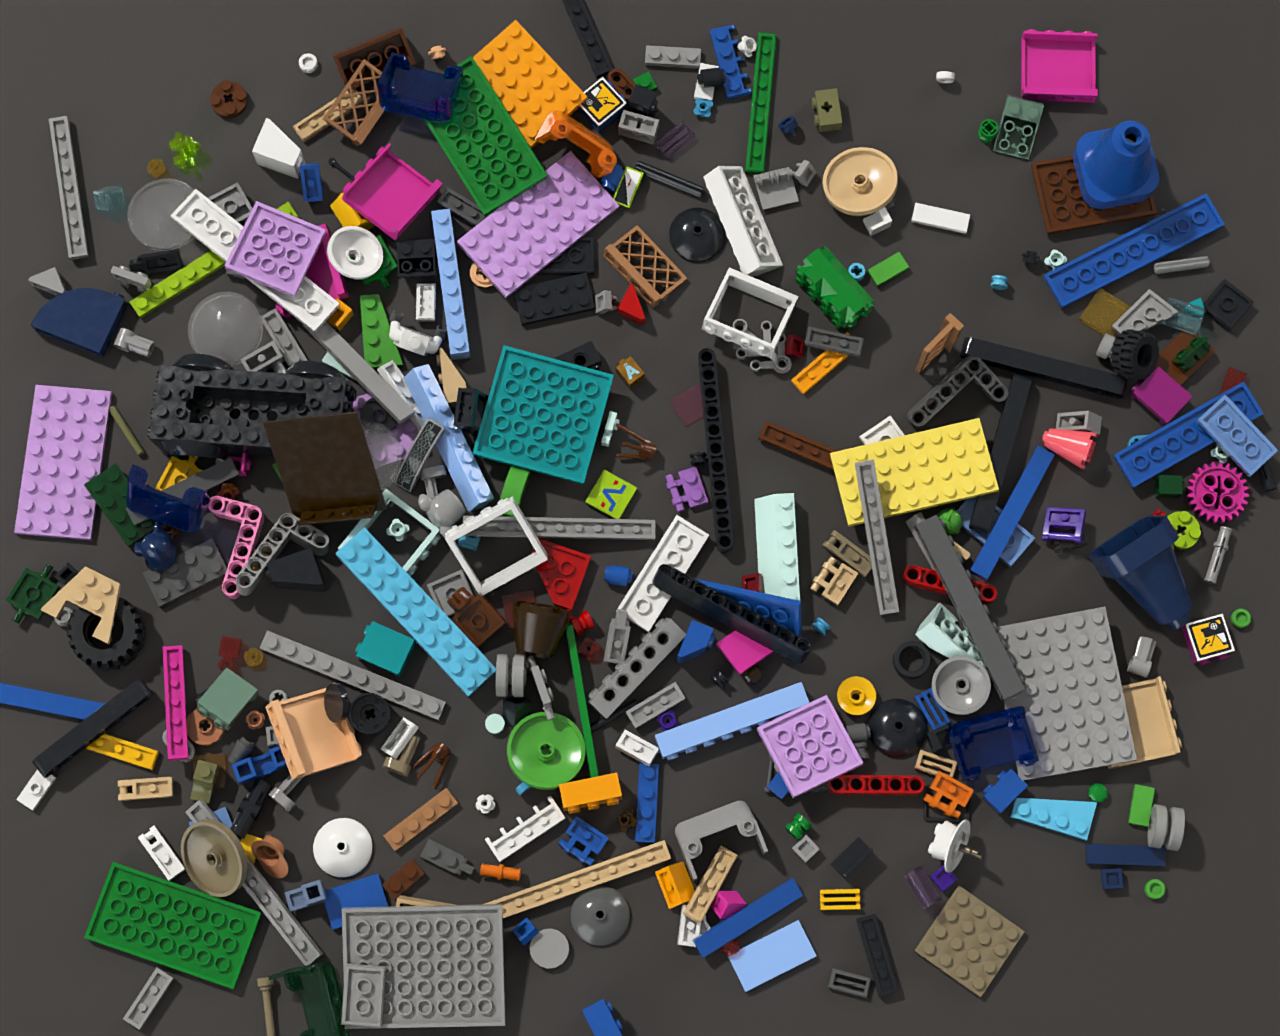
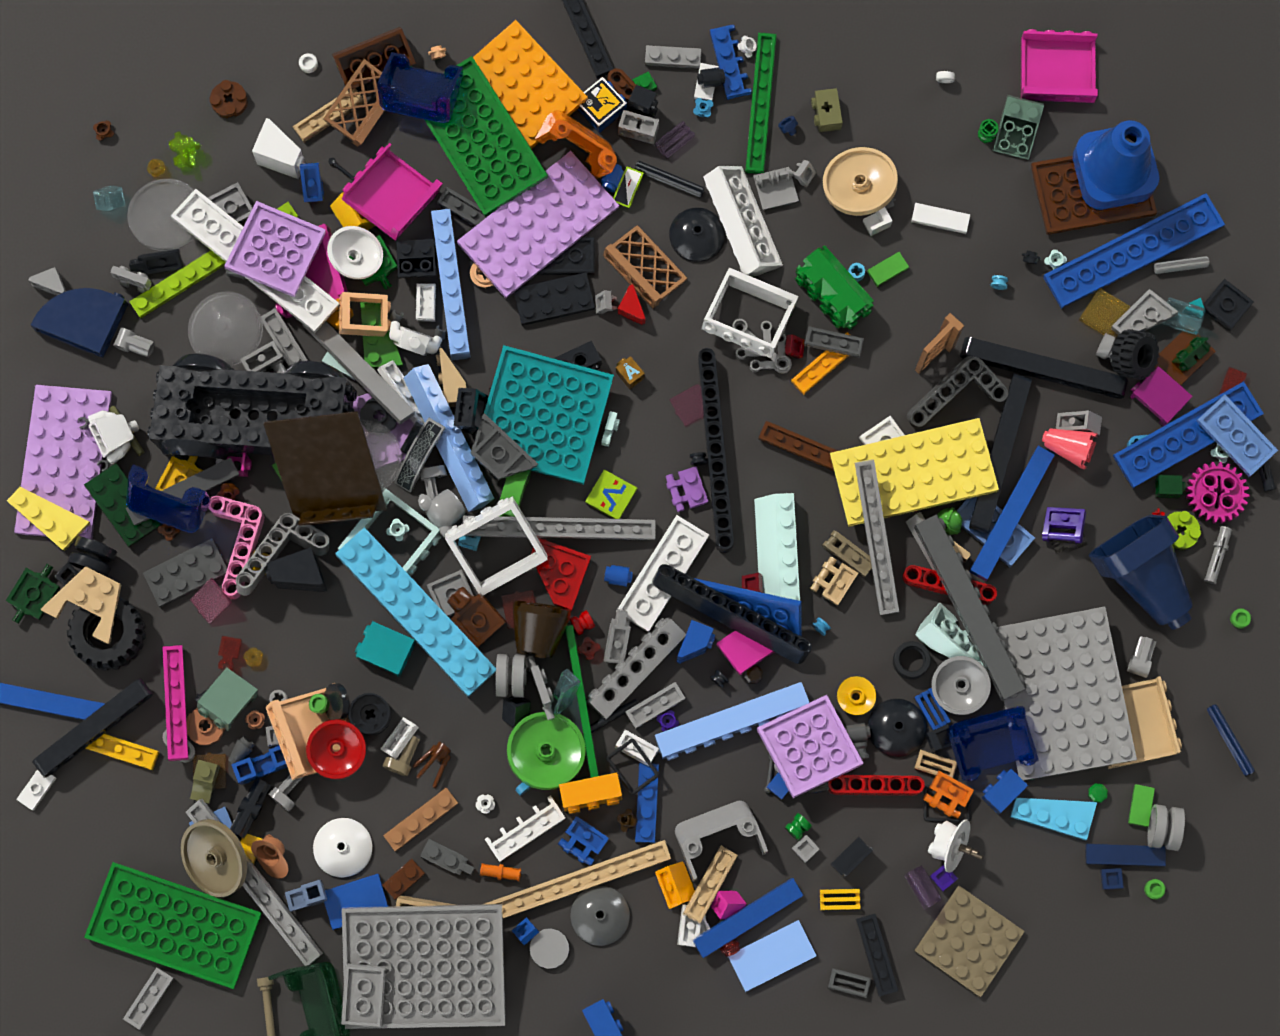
light grey plate [49,116,89,260] -> none
light grey plate [54,607,74,626] -> none
tan plate [118,777,174,801] -> none
dark blue piece [135,521,177,571] -> none
white plate [138,825,185,881] -> none
light grey plate [260,631,446,721] -> none
light aqua tile [485,714,505,734] -> none
reddish brown plant [616,423,656,461] -> none
piece [1181,614,1235,666] -> none
none -> light yellow wing [7,487,91,551]
none -> black wheel [67,536,118,577]
none -> white torso [77,411,139,472]
none -> reddish brown plate [93,120,114,141]
none -> clear pink piece [190,578,232,624]
none -> red dish [306,719,366,779]
none -> bright green tile [309,694,330,714]
none -> light nougat window [339,292,391,337]
none -> black tile [400,420,424,454]
none -> dark grey wing [471,413,538,480]
none -> clear light blue panel [553,669,581,715]
none -> black piece [606,739,659,795]
none -> dark blue axle [1207,704,1254,776]

